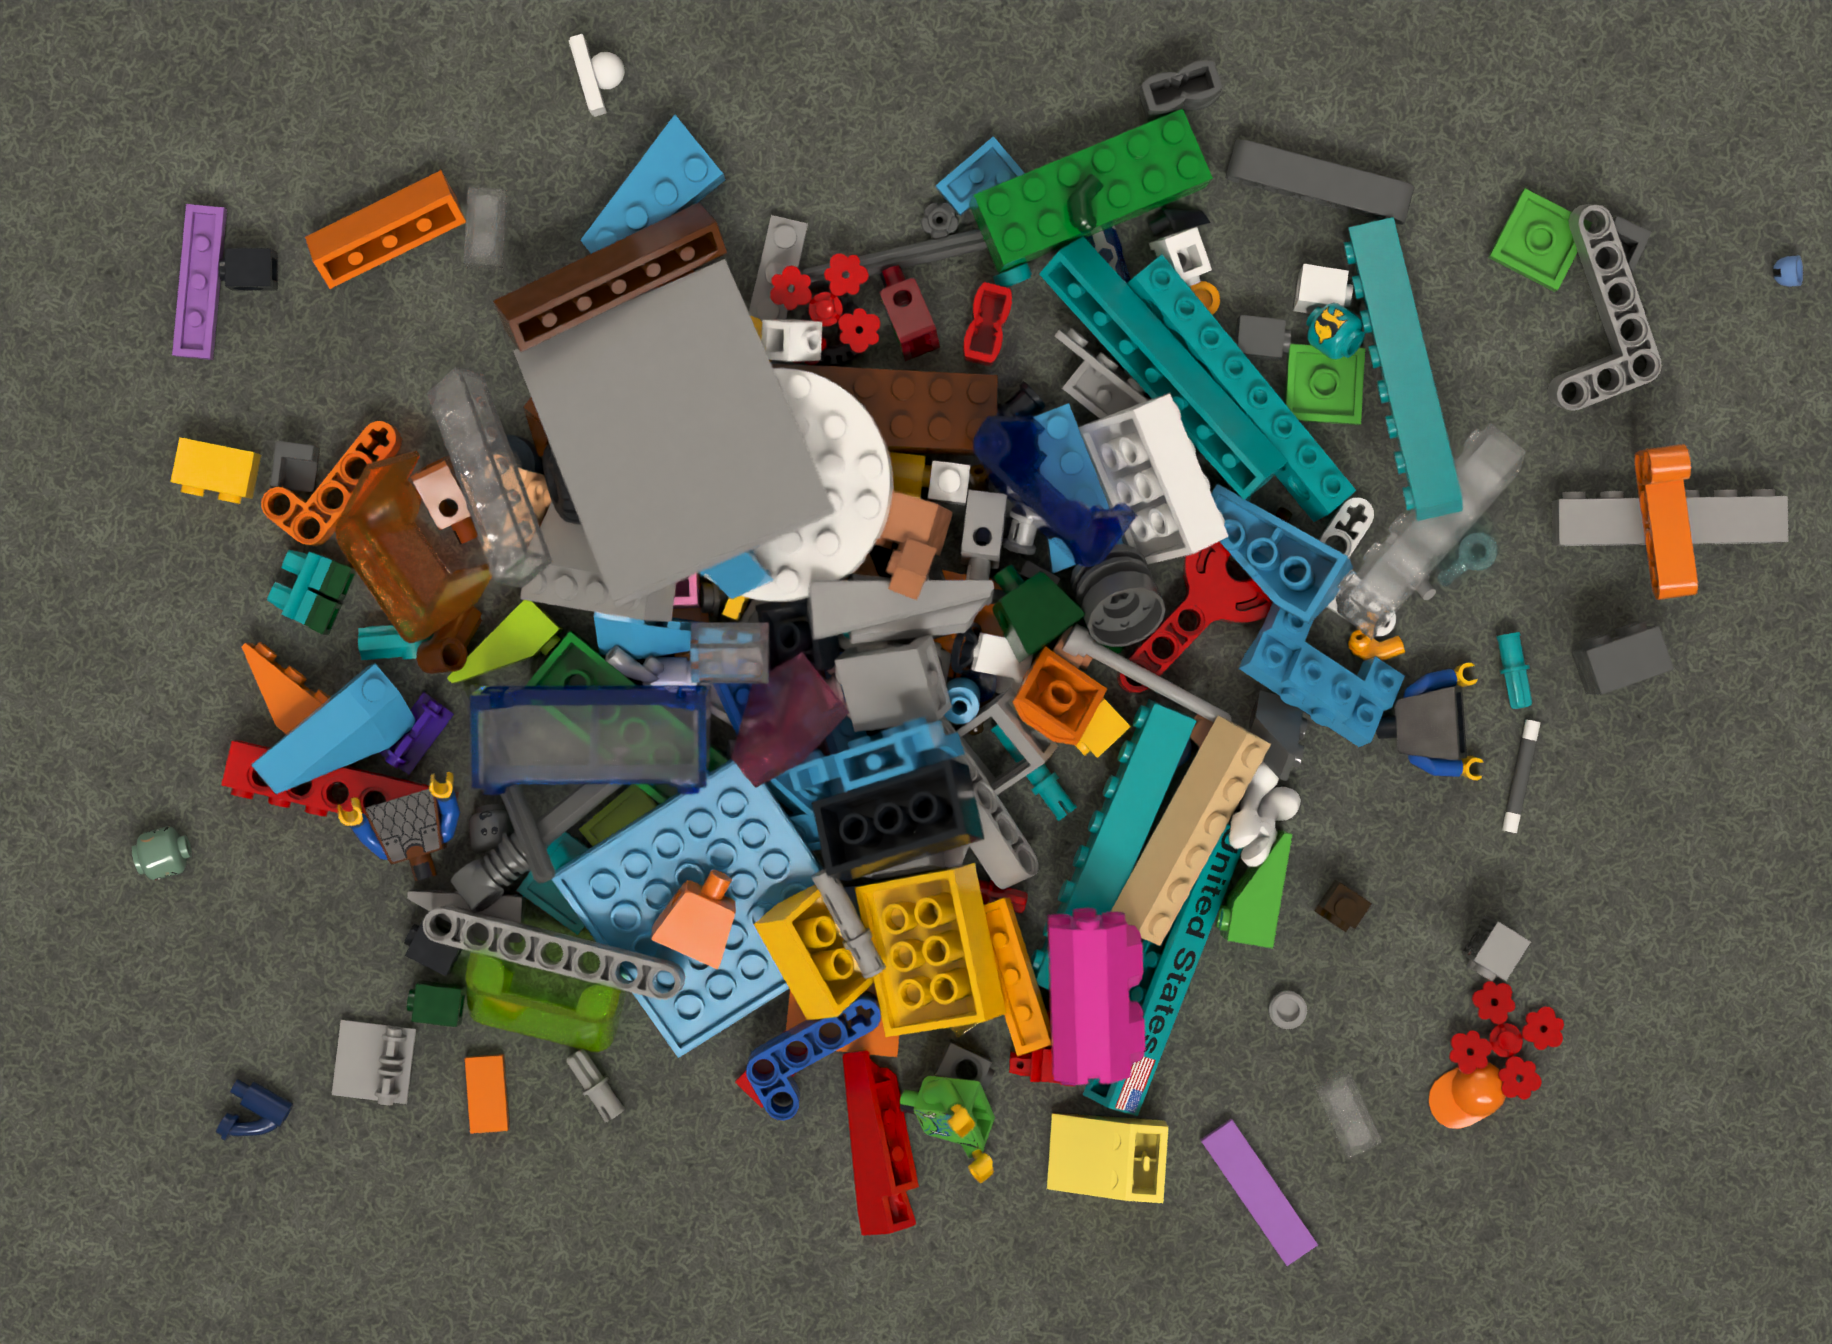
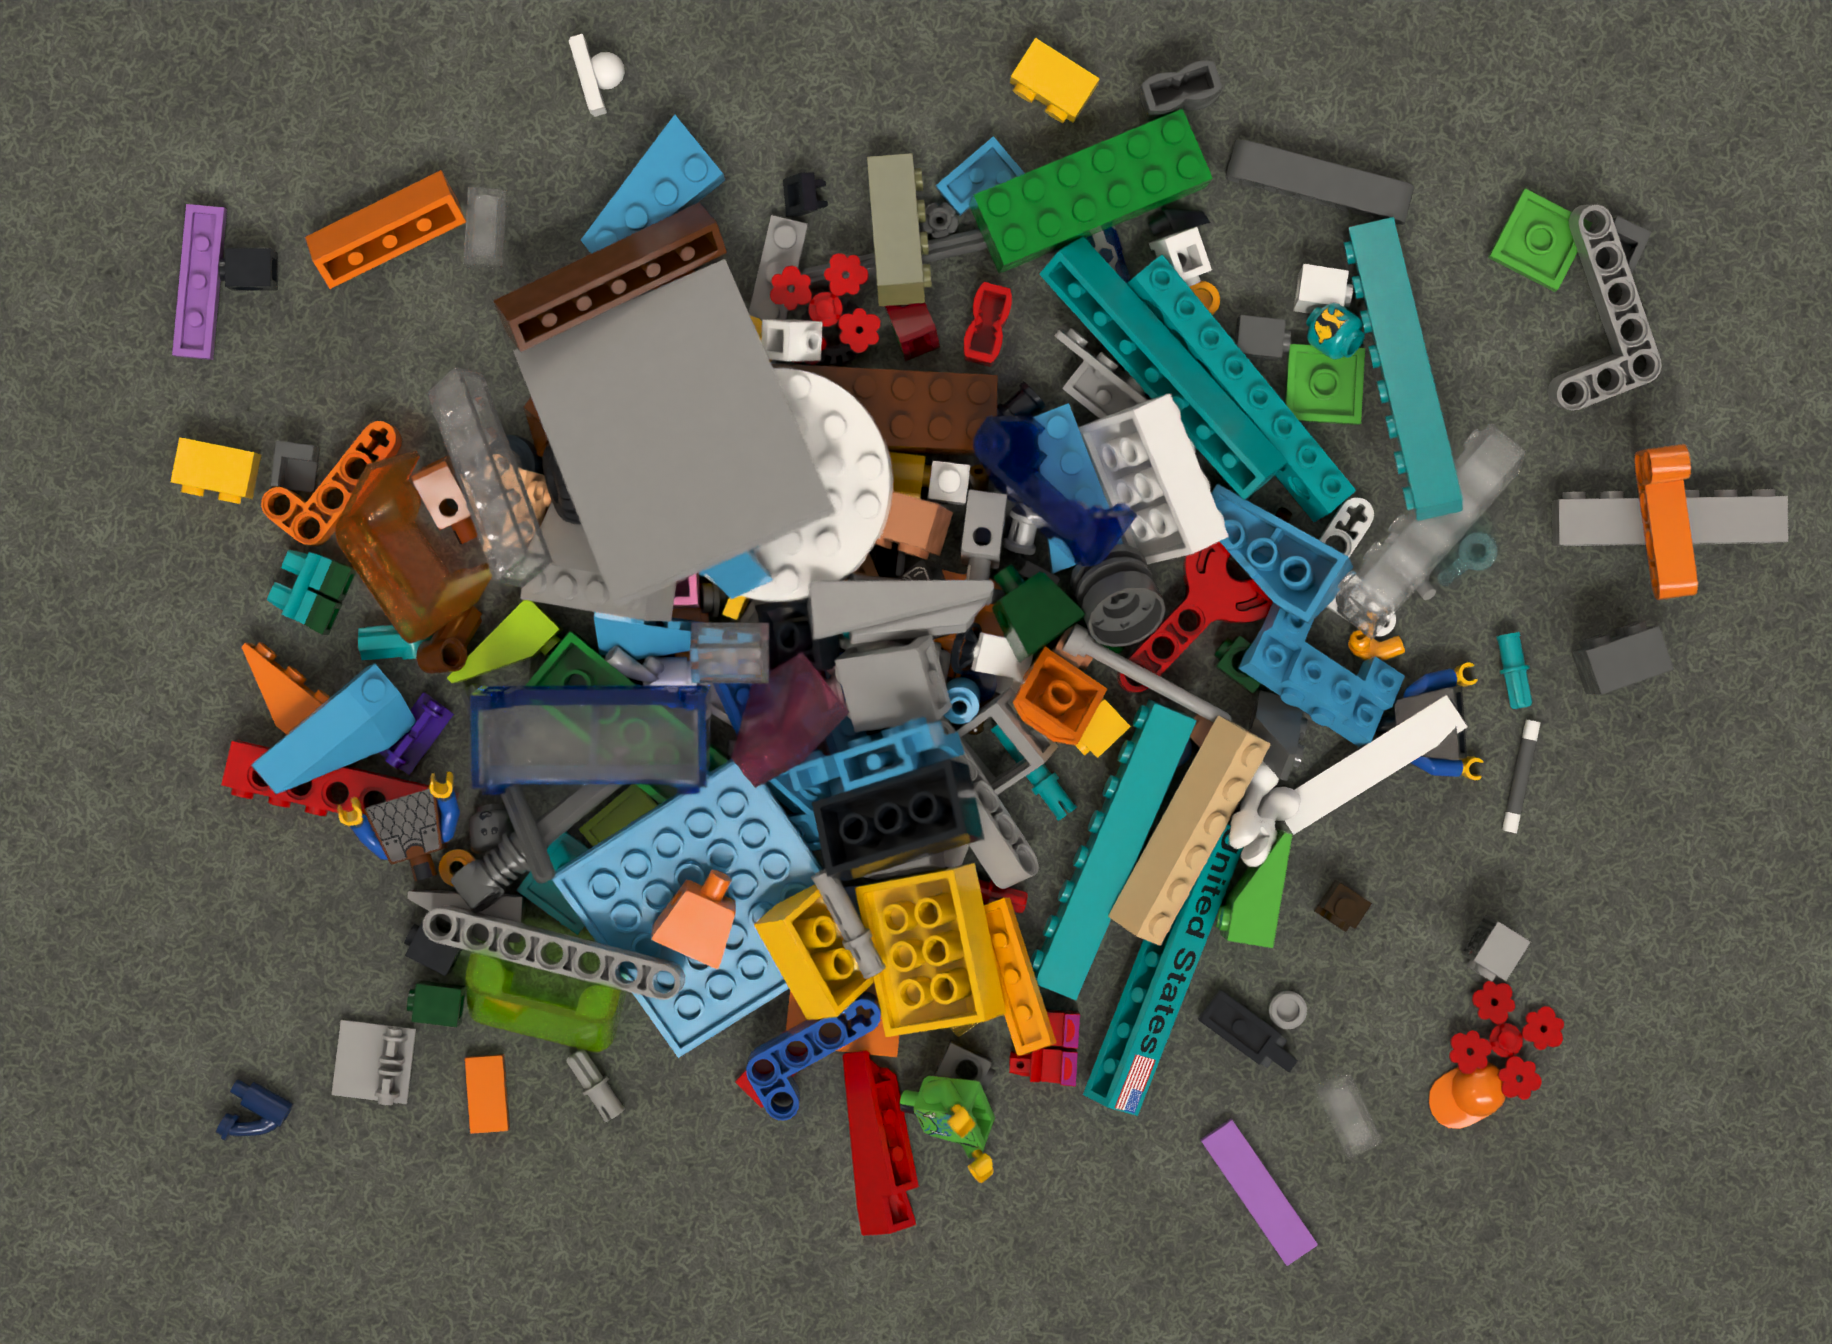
sand green head [132,826,192,880] -> none
nougat plate [886,538,937,600] -> none
teal tile [993,262,1032,288] -> none
dark pink brick [1047,908,1145,1085] -> none
light yellow slope [1047,1113,1168,1203] -> none
dark green arm [1067,174,1104,233] -> none
medium blue hinge [1773,255,1803,287] -> none
none -> light orange plate [439,849,475,887]
none -> black tile [783,172,828,217]
none -> brick [867,153,932,307]
none -> yellow brick [1010,38,1100,123]
none -> black hinge [1197,988,1298,1073]
none -> dark green brick [1214,635,1261,693]
none -> white sticker [1284,695,1467,835]

